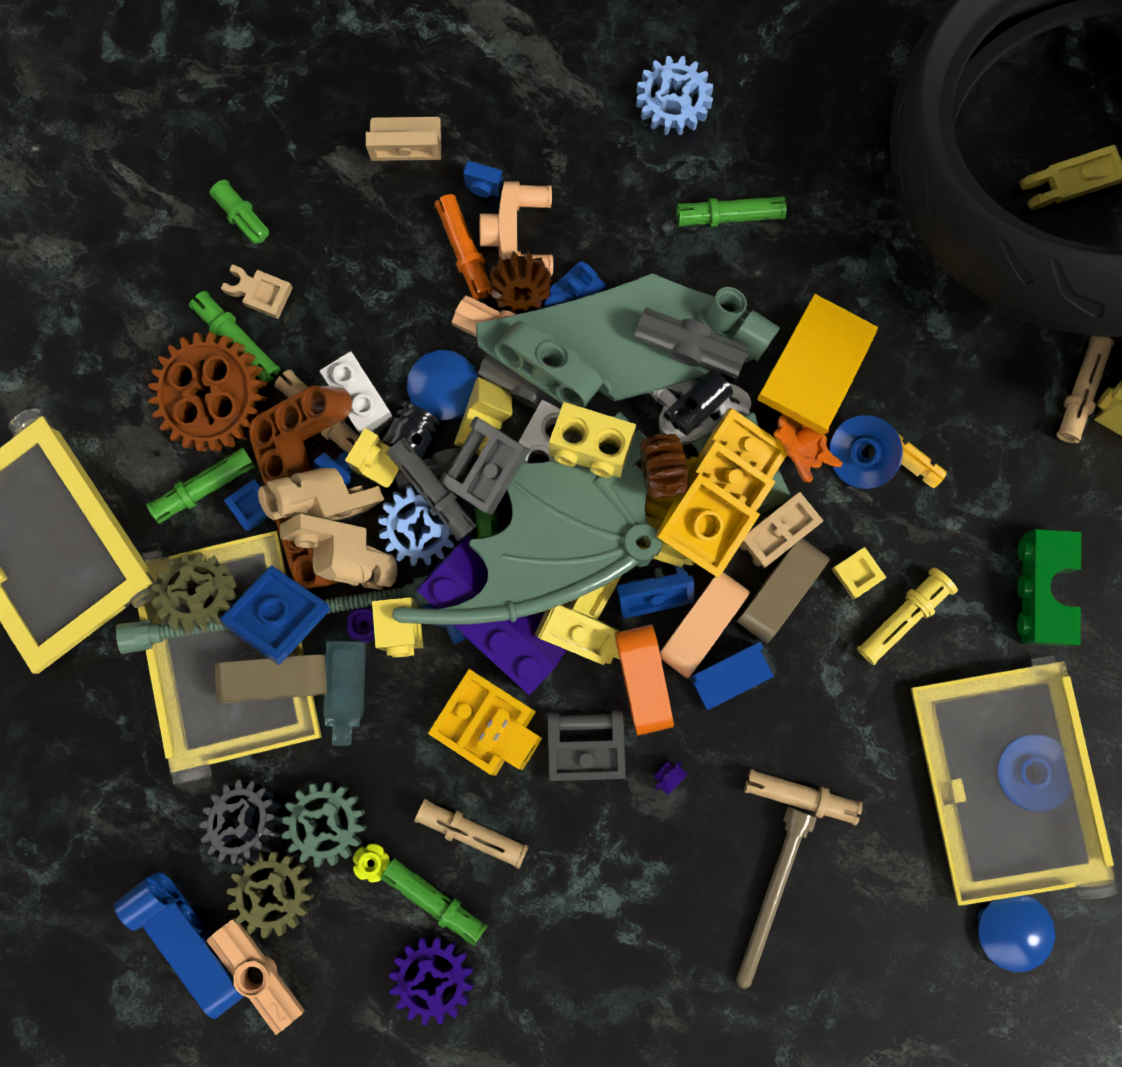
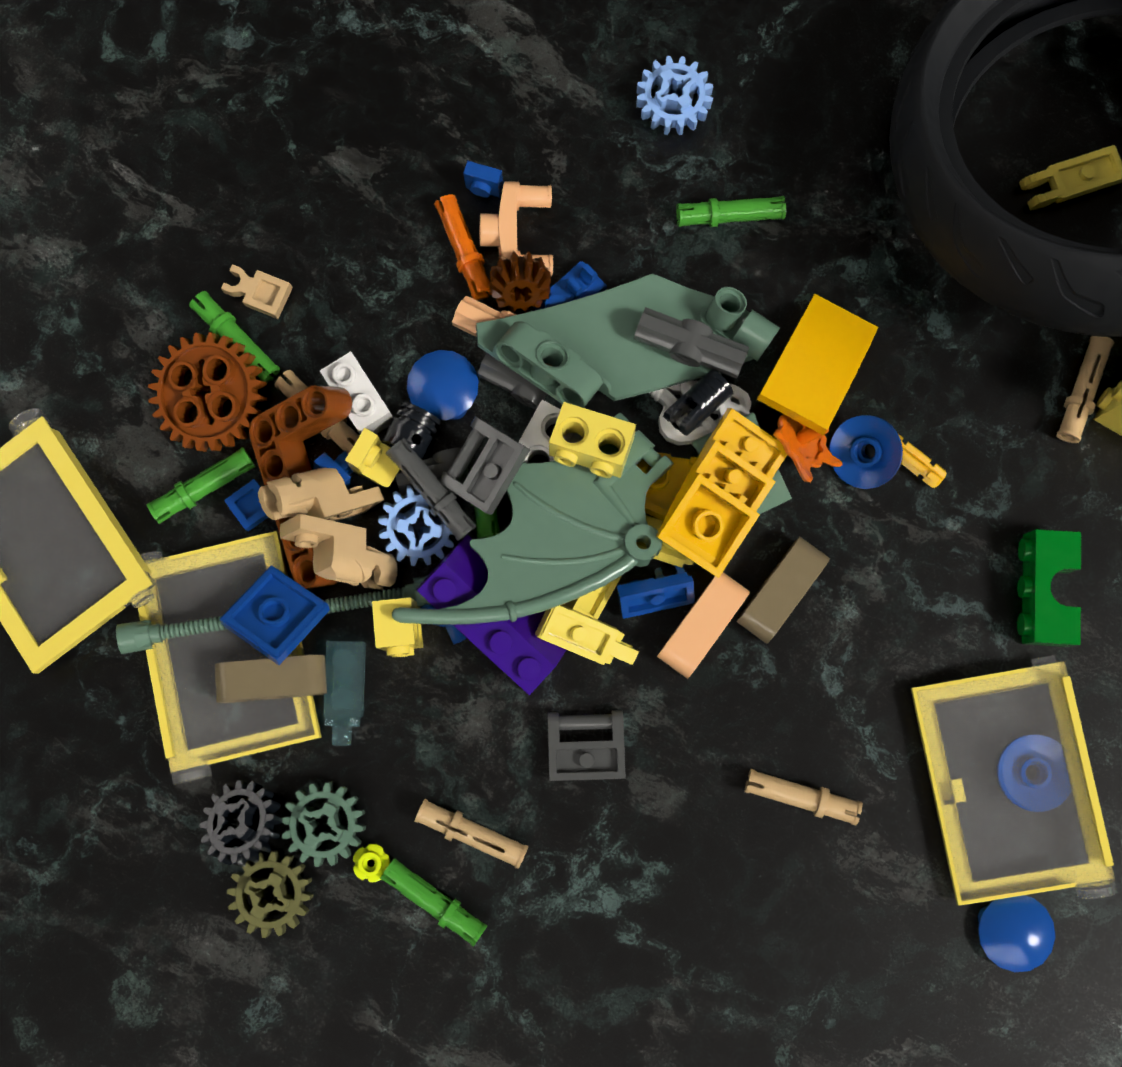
blue beam [114,872,245,1019] -> none
olive gear [151,552,237,635] -> none
light nougat piece [206,917,305,1035] -> none
bright green axle [209,180,269,244] -> none
dark purple plate [347,606,375,643] -> none
tan panel [366,117,441,161] -> none
dark purple gear [389,935,474,1026] -> none
yellow piece [428,669,542,776] -> none
light yellow slope [454,377,513,455] -> none
orange beam [615,624,674,736] -> none
reddish brown gear [640,433,688,499] -> none
dark purple plate [654,761,688,796] -> none
blue panel [689,641,774,710] -> none
dark tan piece [736,806,817,989] -> none
tan hinge [739,492,823,568] -> none
light yellow plate [832,547,886,599] -> none
light yellow pin [857,567,958,665] -> none

